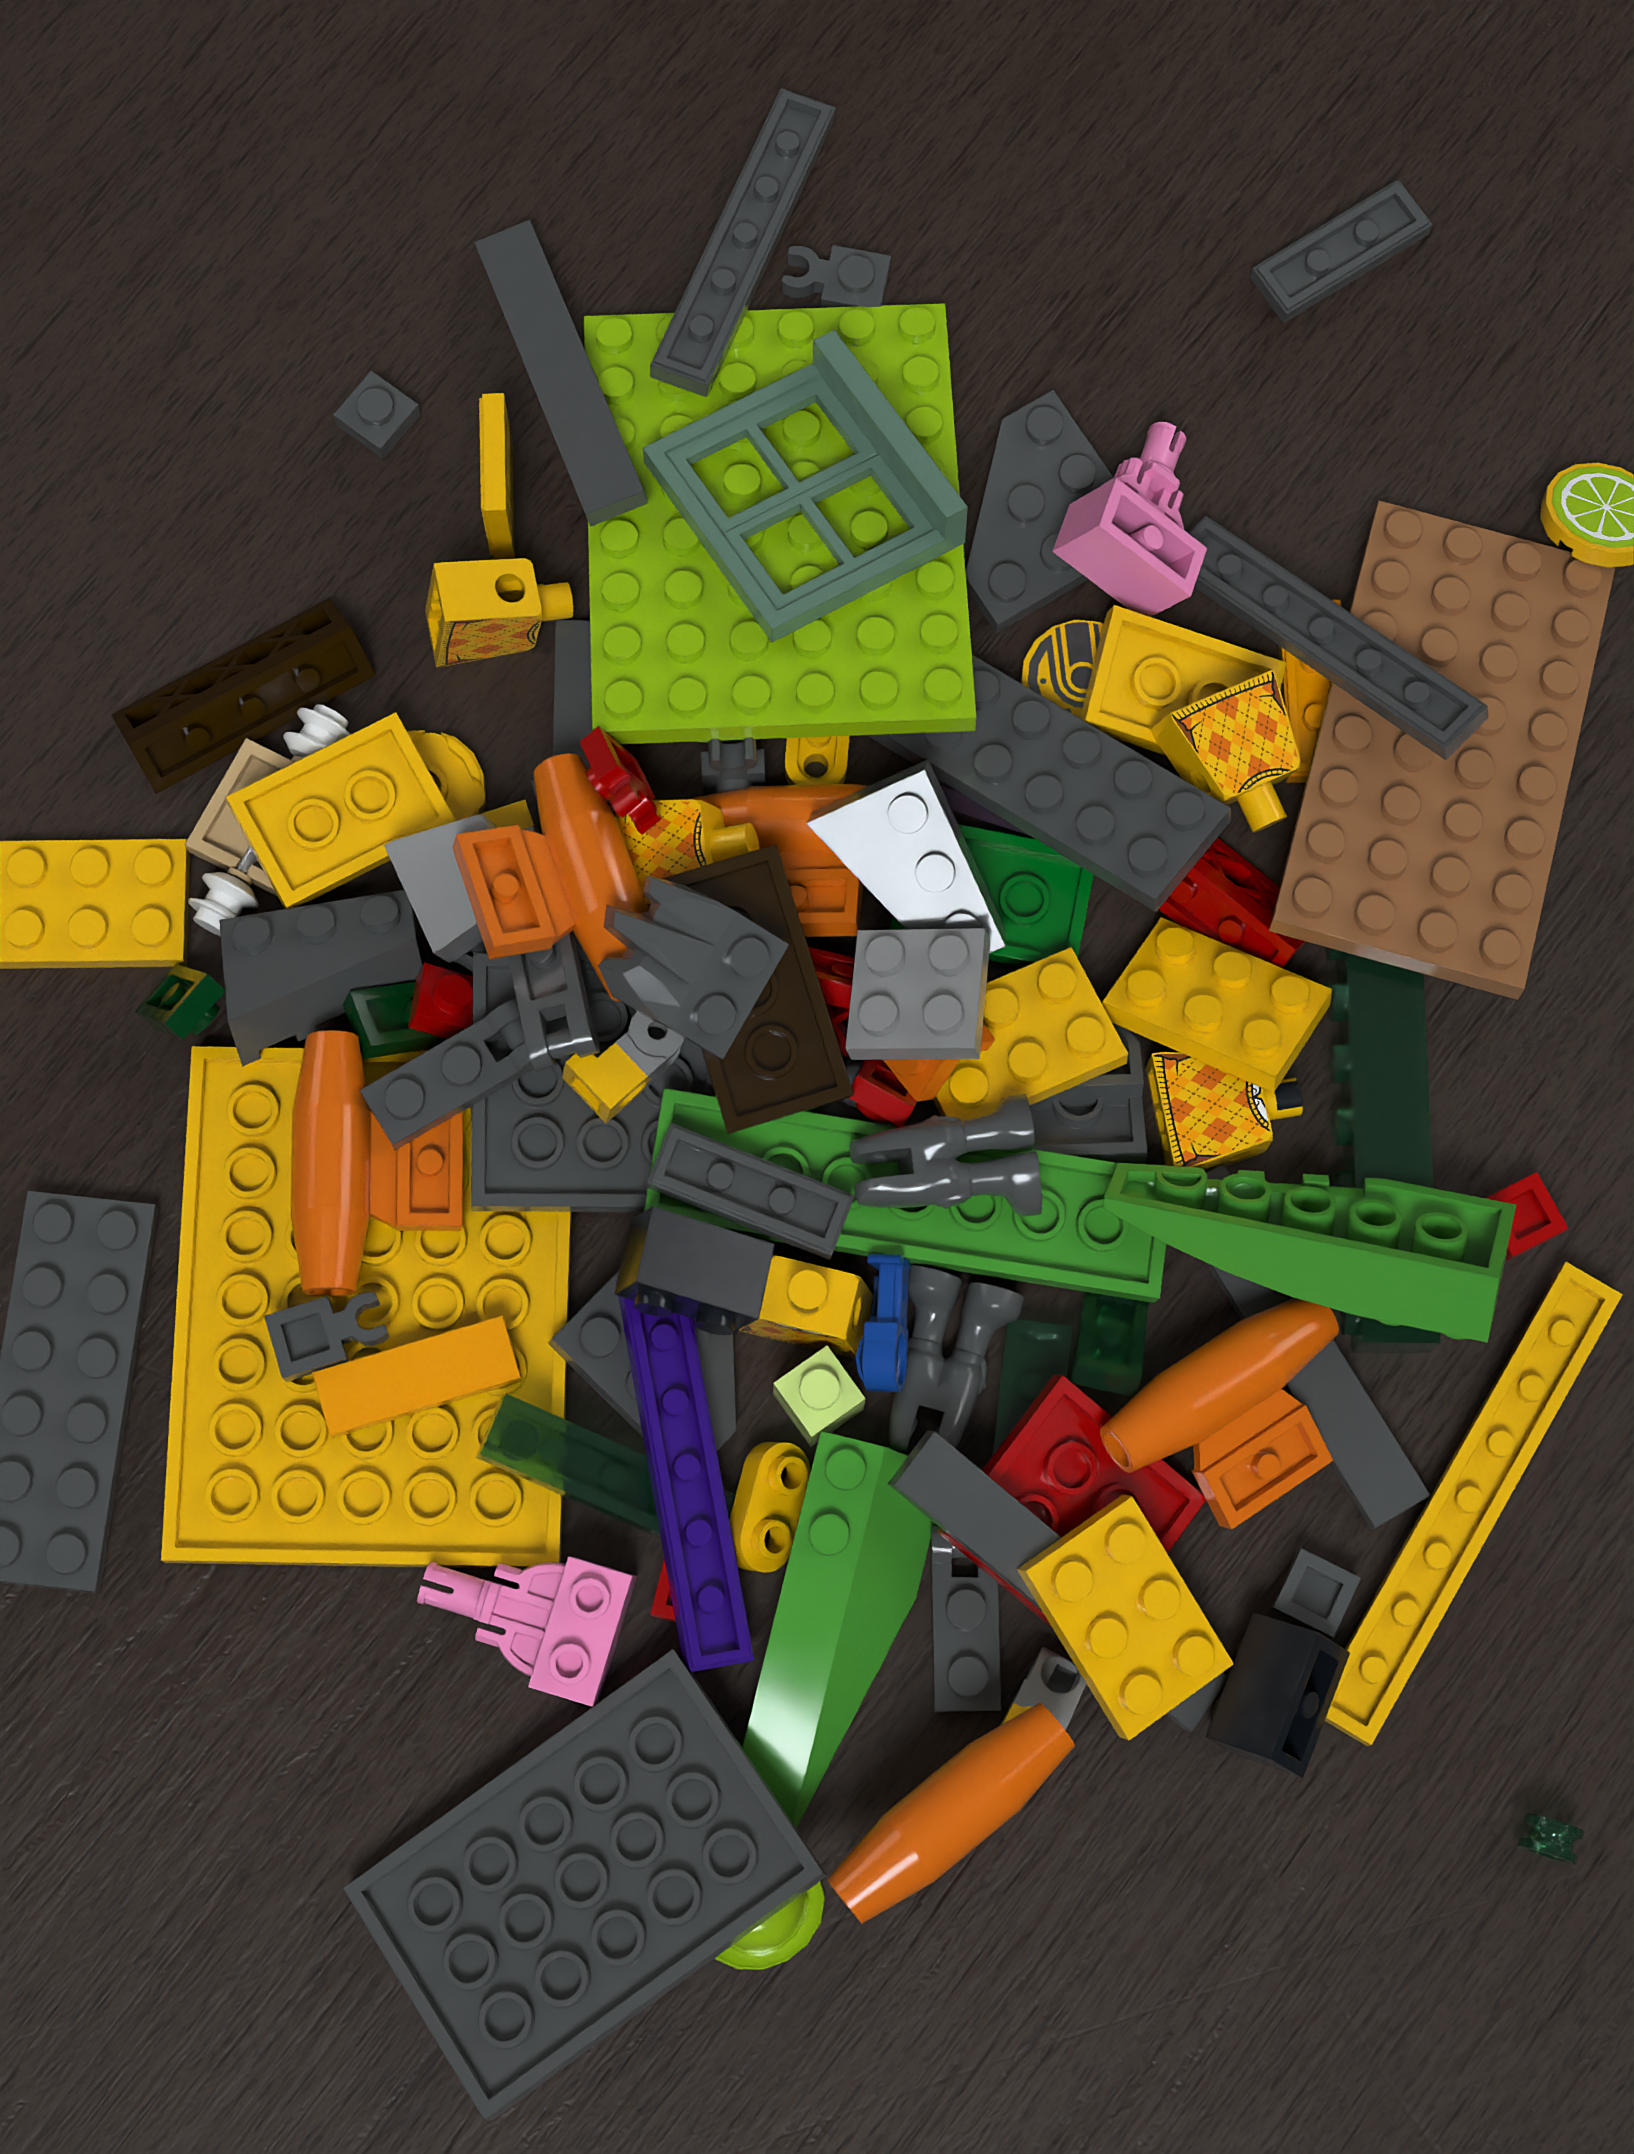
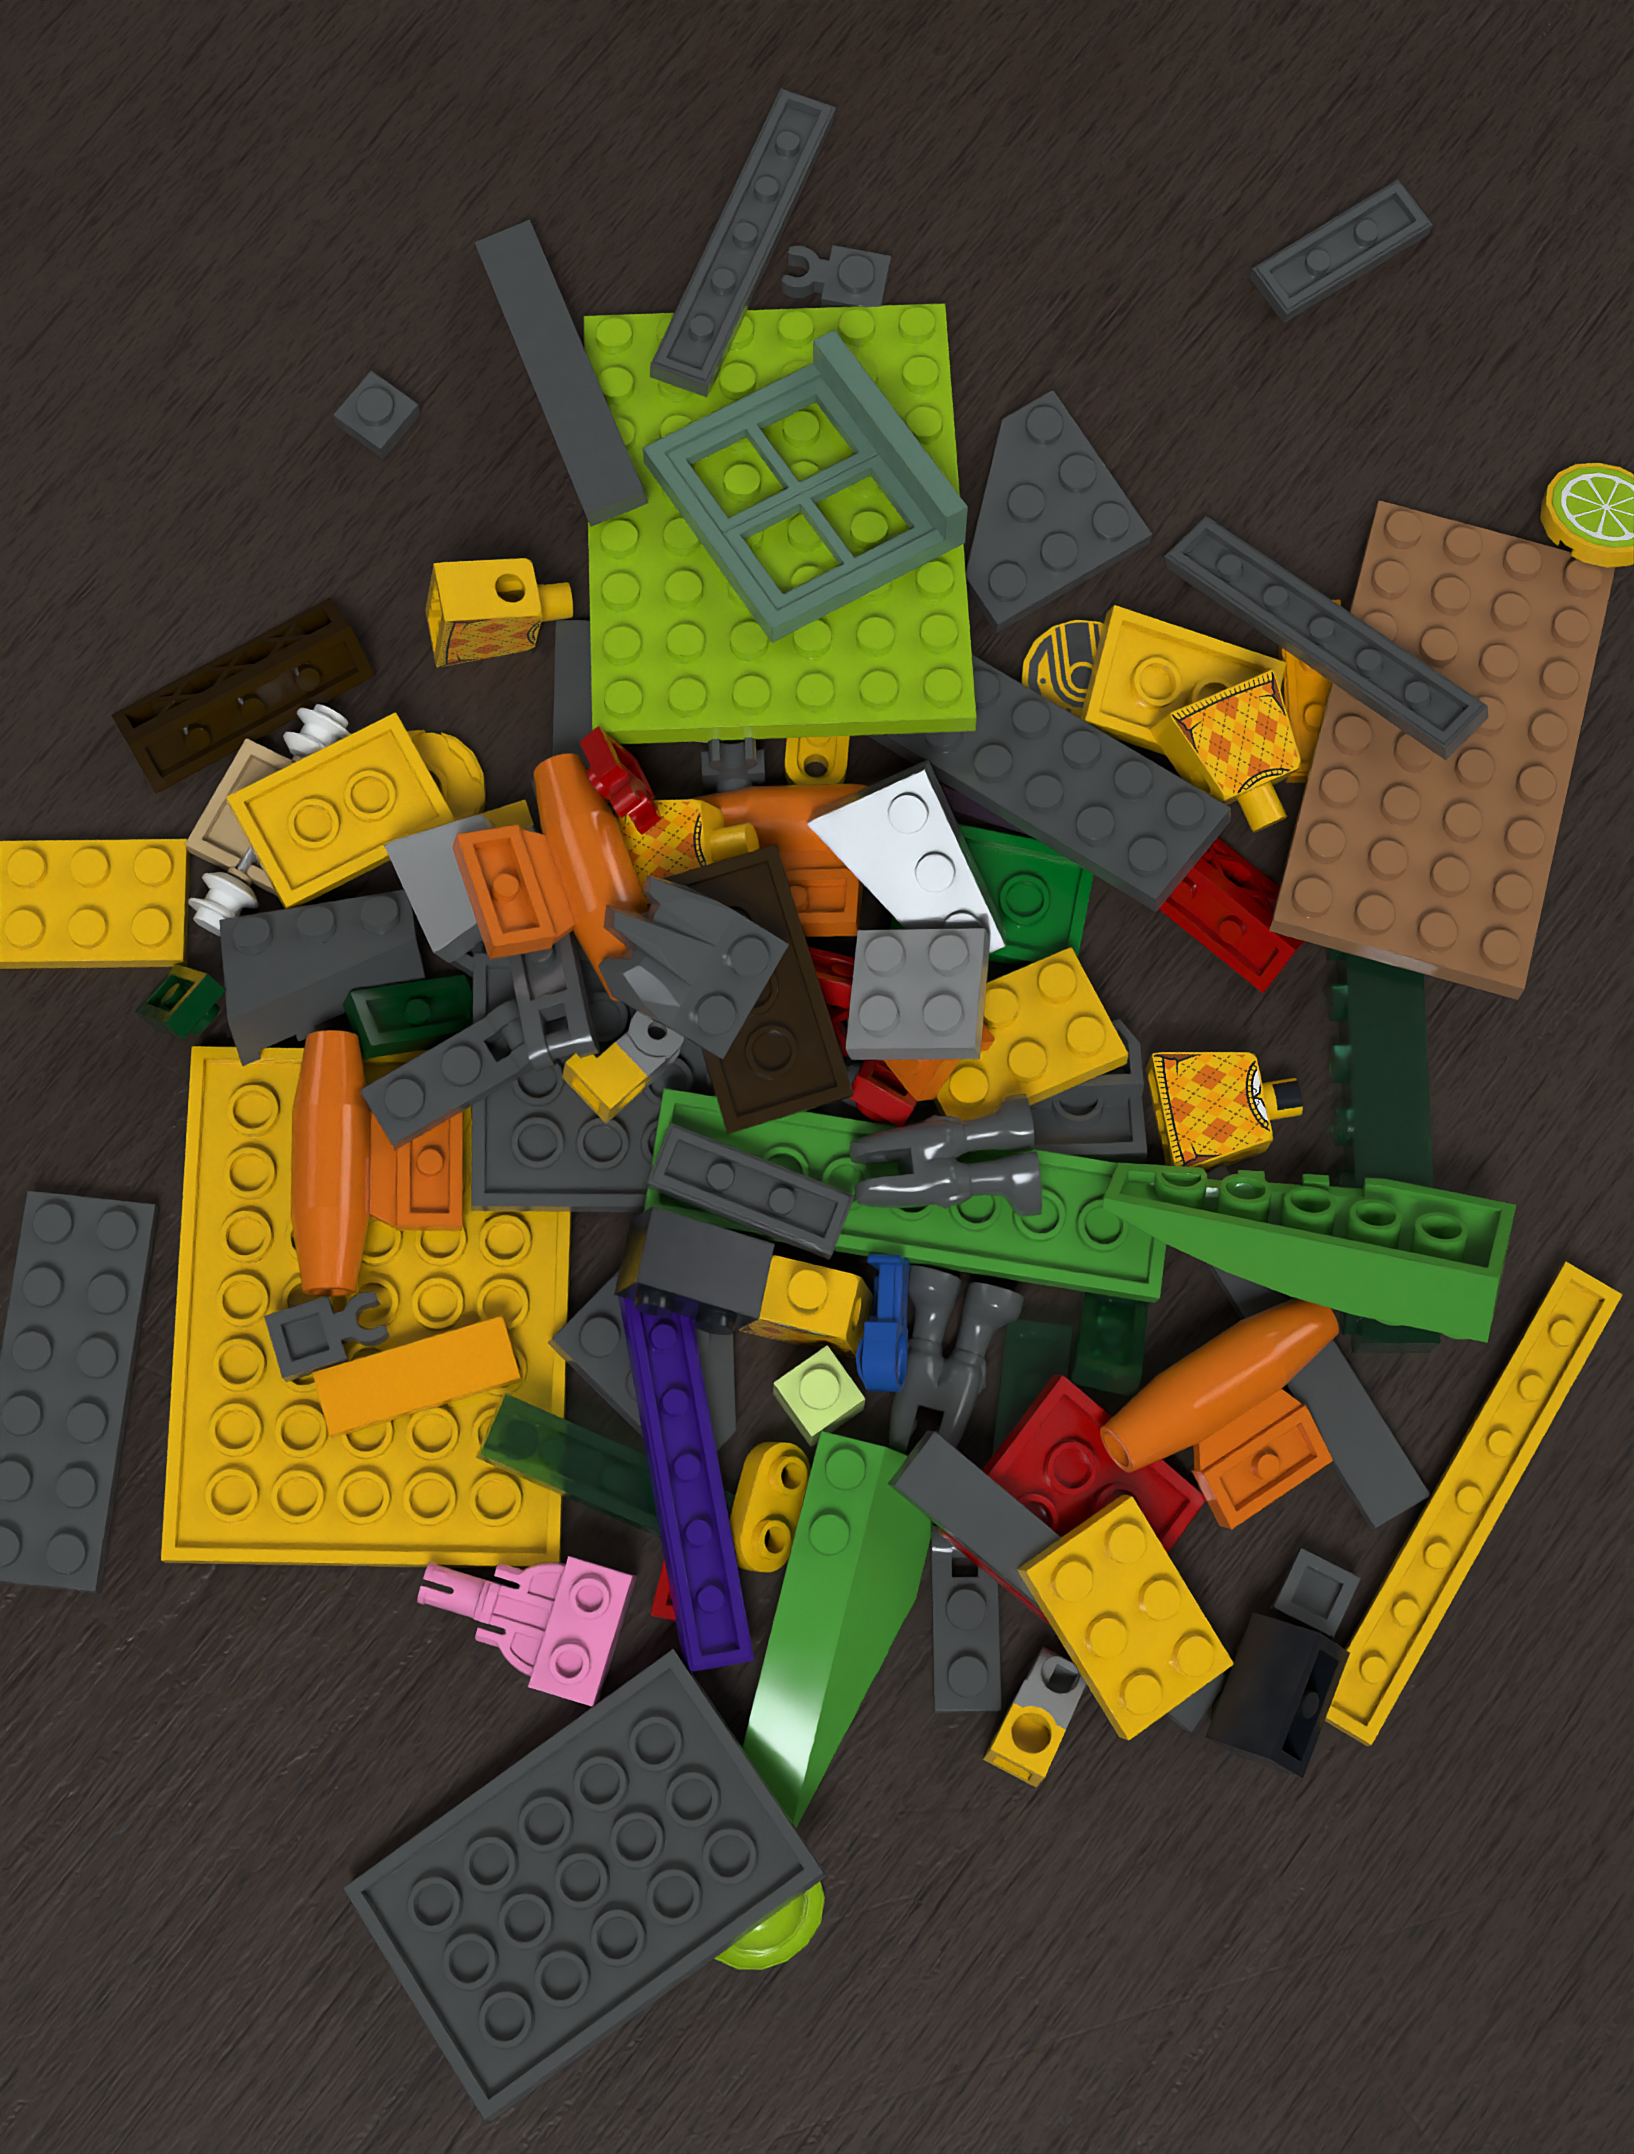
red plate [408,962,473,1039] -> none
yellow tile [479,393,515,559] -> none
orange plate [827,1703,1075,1924] -> none
bright pink brick [1052,422,1207,617] -> none
yellow plate [1102,917,1332,1093] -> none
red plate [1485,1172,1568,1261] -> none
clear green bush [1517,1813,1585,1865] -> none

